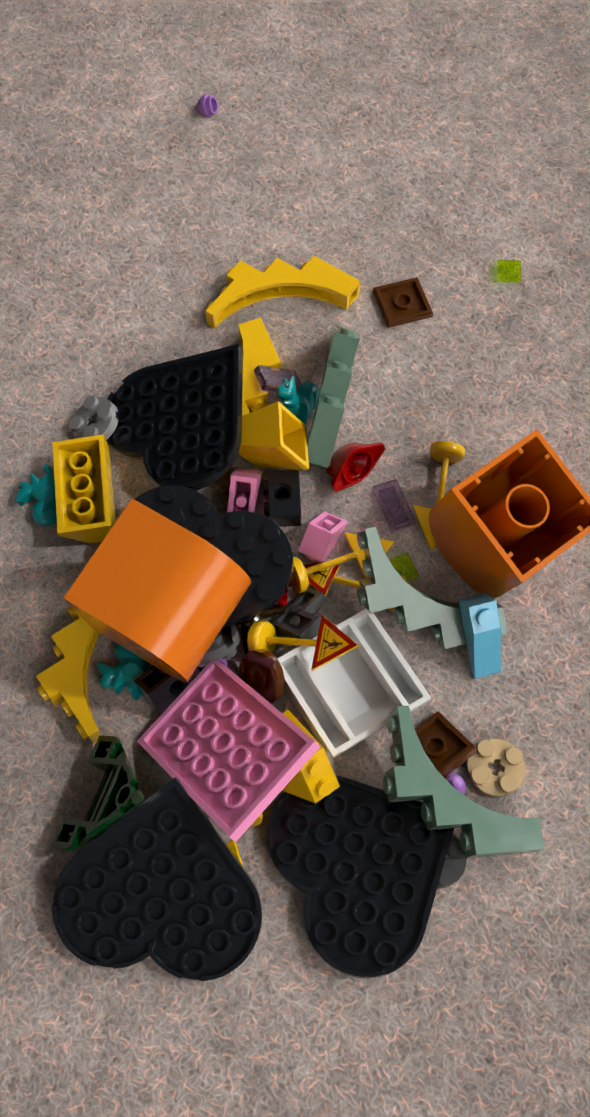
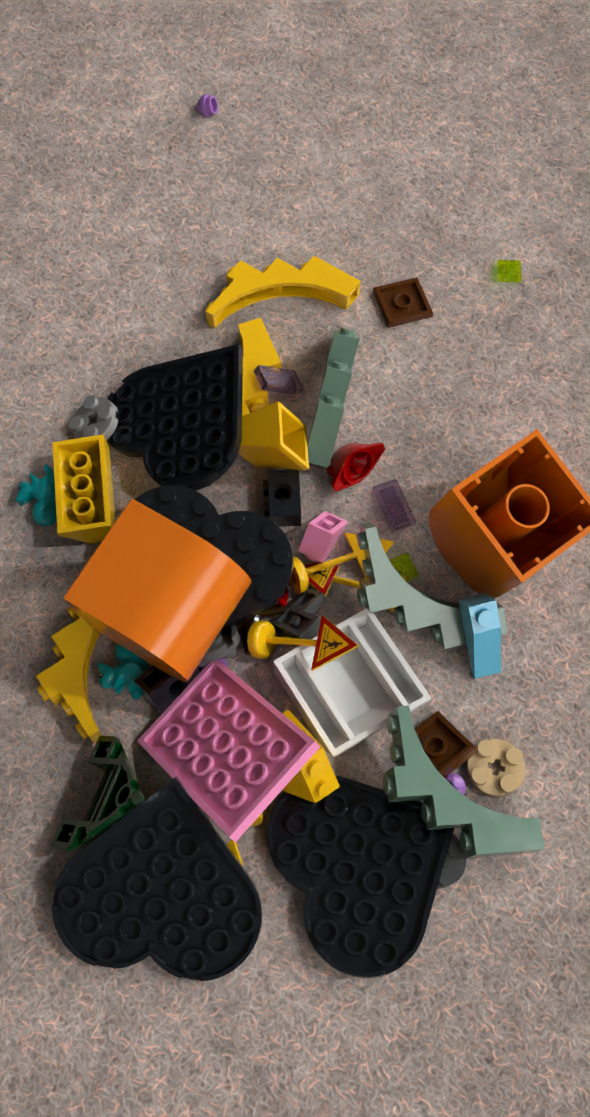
bright pink slope [227,467,262,512] -> none
reddish brown tile [239,649,285,704] -> none
teal animal [276,376,320,425] -> none
yellow piece [412,441,465,551] -> none

